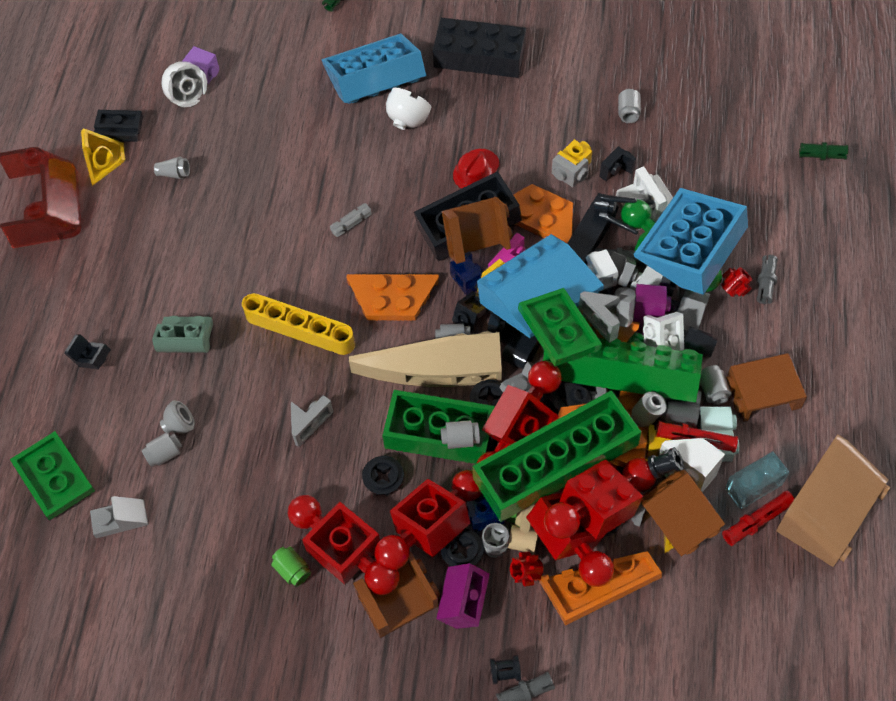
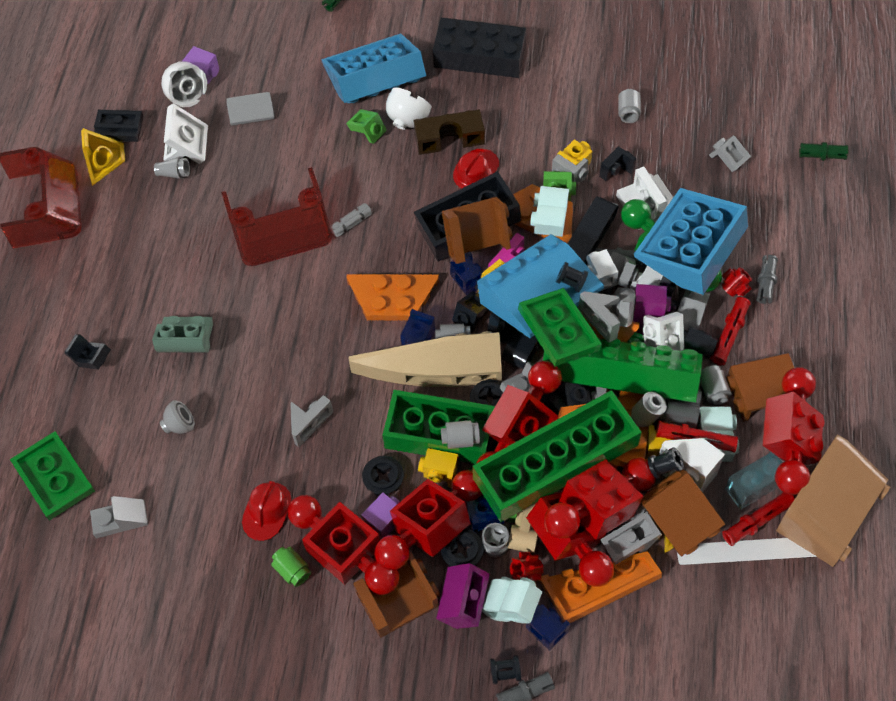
light grey brick [141,432,182,467] -> none
yellow beam [242,293,355,355] -> none
black plant [594,193,654,235] -> none
none -> white bracket [163,103,208,164]
none -> clear red windscreen [221,167,332,266]
none -> light grey slope [226,92,275,126]
none -> red piece [242,481,292,541]
none -> bright green bracket [346,109,386,144]
none -> medium lavender brick [361,493,400,539]
none -> clear blue brick [400,309,435,345]
none -> dark brown arch [413,109,485,155]
none -> yellow brick [418,448,459,488]
none -> light aqua brick [482,577,542,623]
none -> clear blue brick [526,604,570,651]
none -> light aqua brick [530,186,569,237]
none -> bright green bracket [543,171,576,201]
none -> black bush [556,262,588,293]
none -> light grey slope [600,511,662,565]
none -> white sticker [677,538,817,565]
none -> light grey bracket [709,135,751,172]
none -> red pin [710,297,751,366]
none -> red brick [763,367,825,495]

